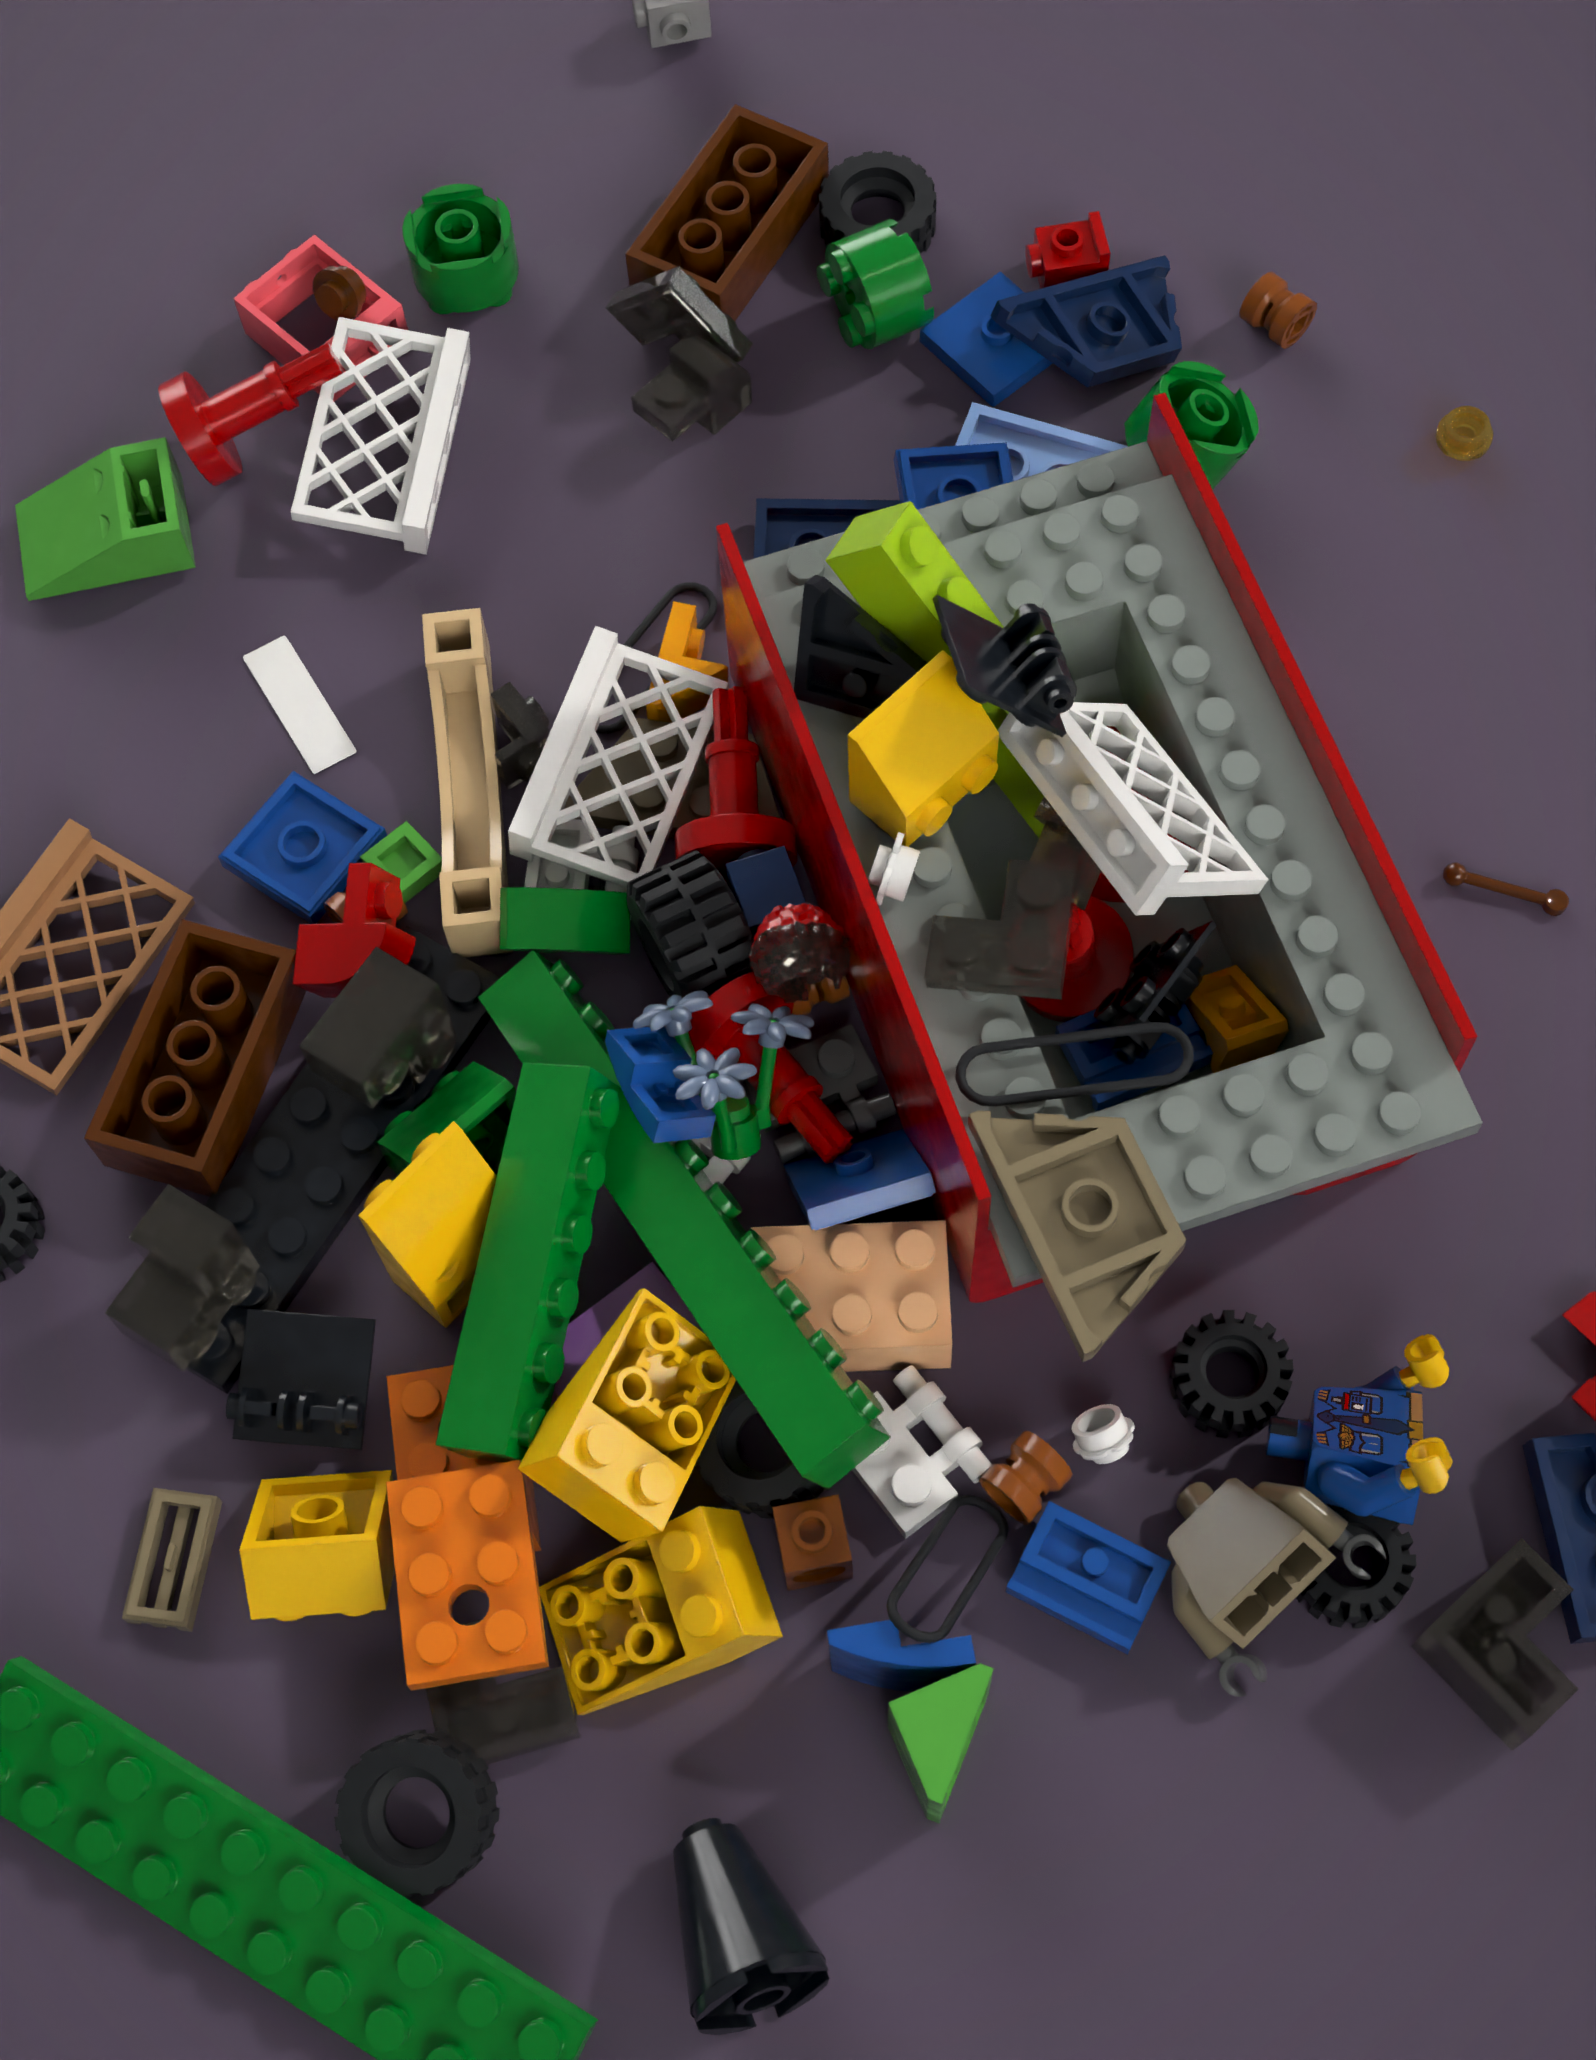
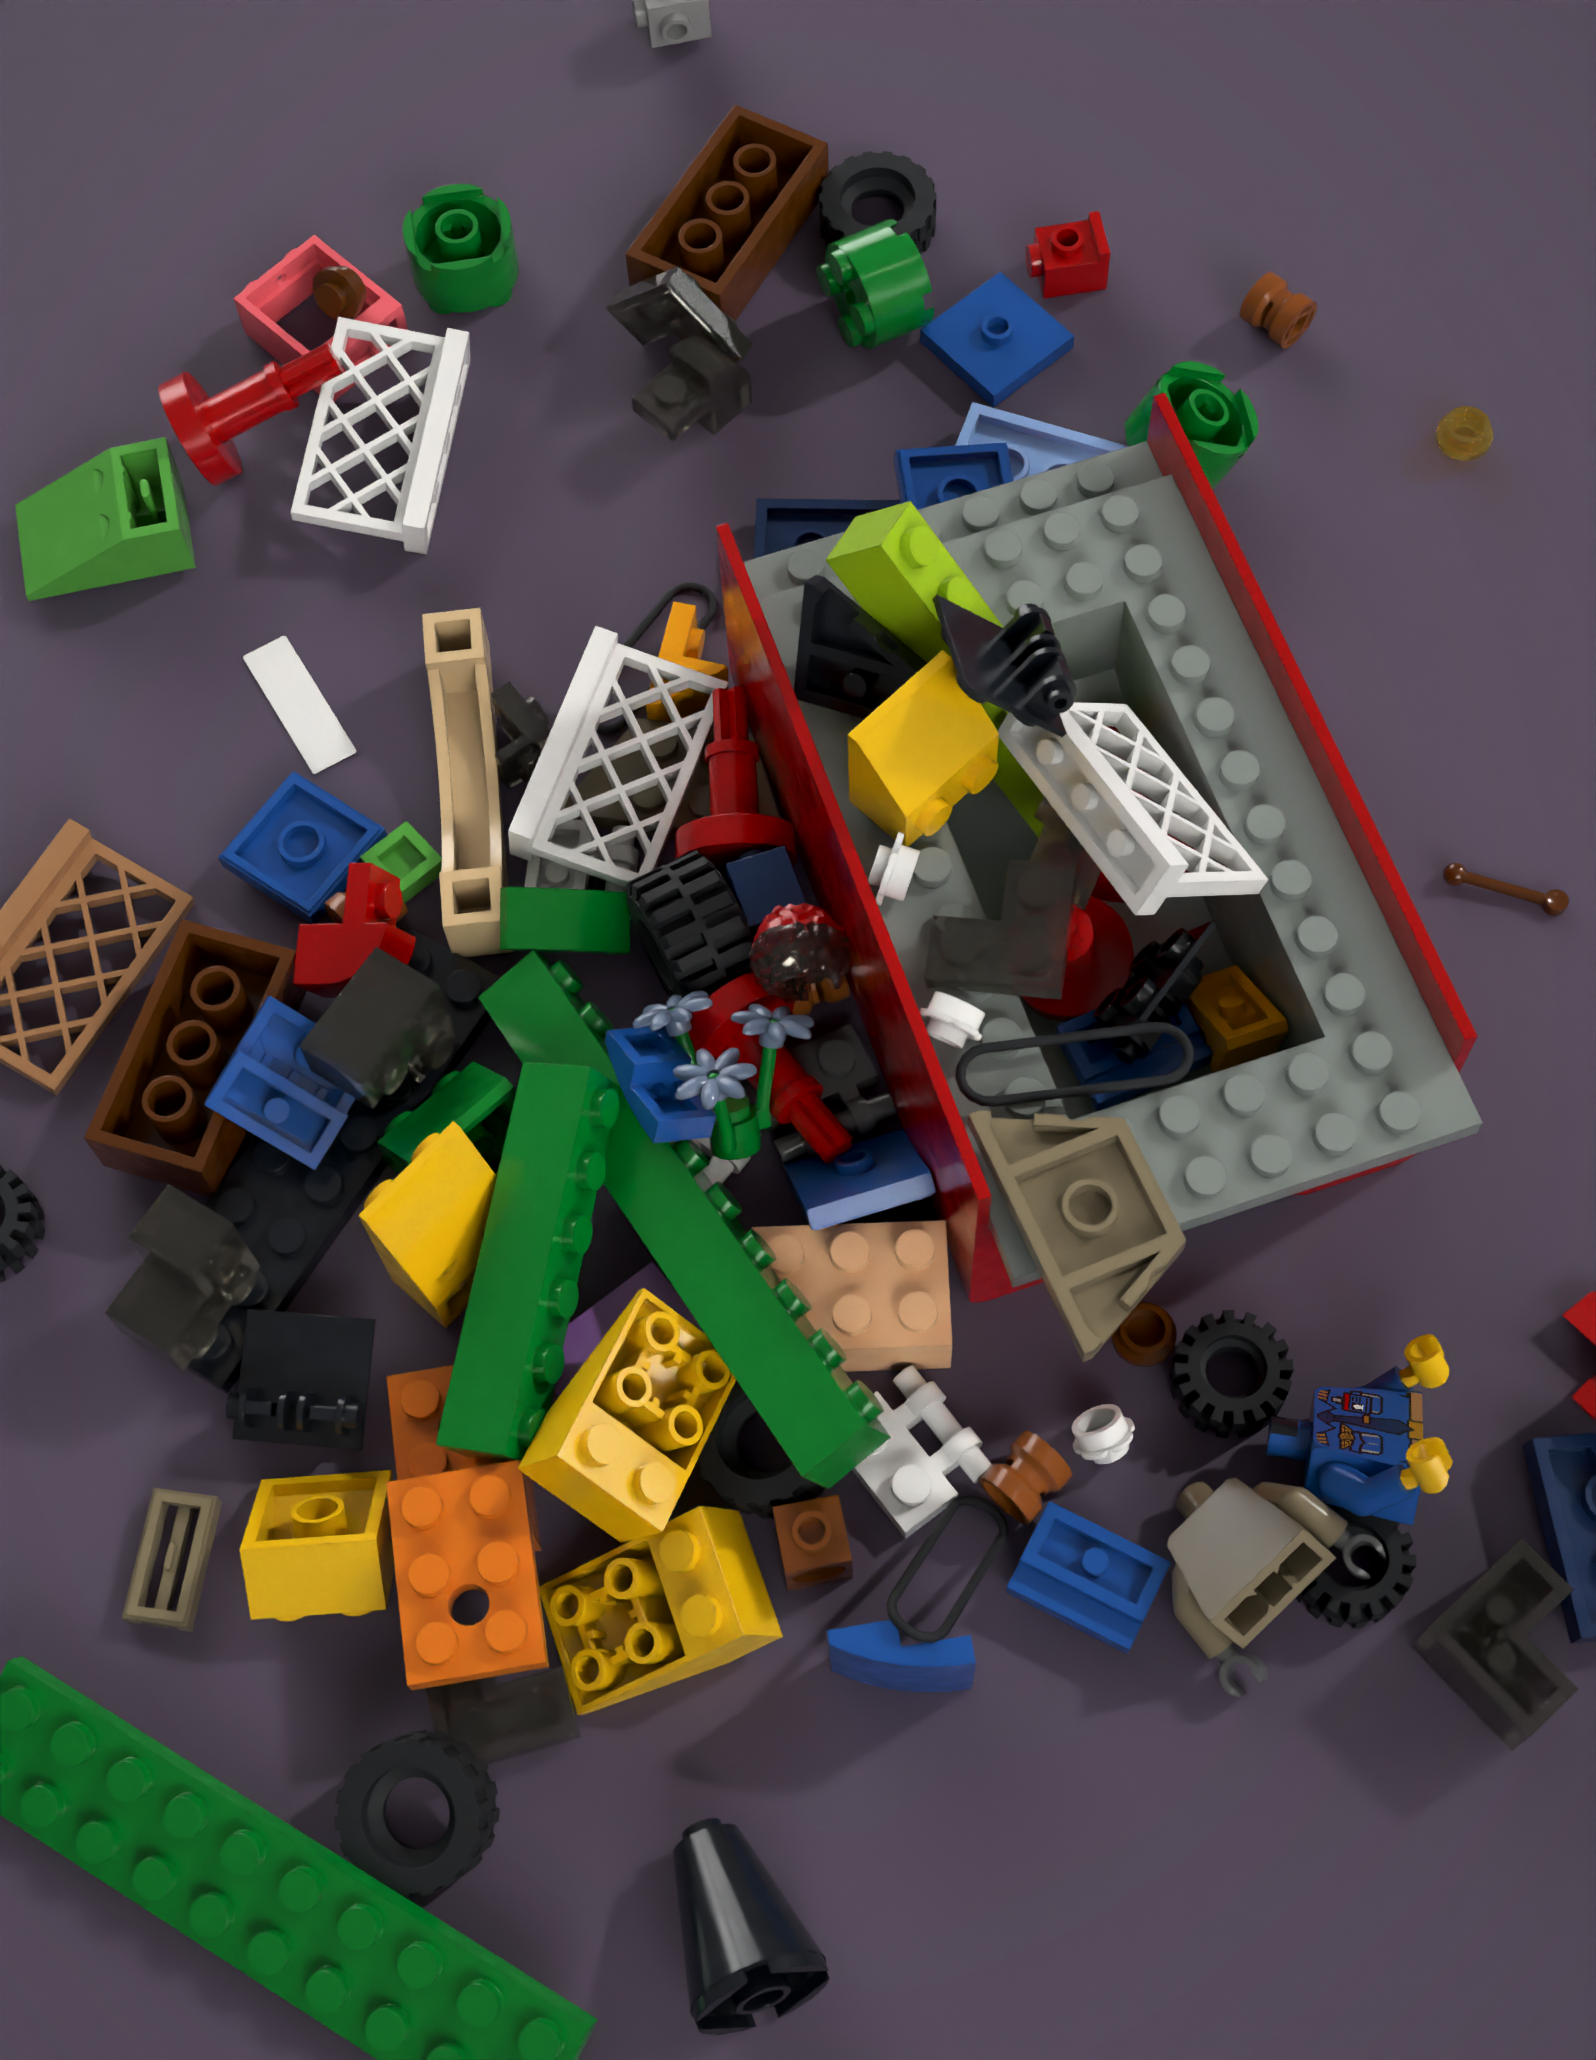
bright green slope [888,1663,994,1824] -> none
dark blue wing [990,255,1182,388] -> none
none -> blue slope [203,996,378,1170]
none -> white plate [919,991,985,1049]
none -> reddish brown plate [1111,1302,1177,1367]

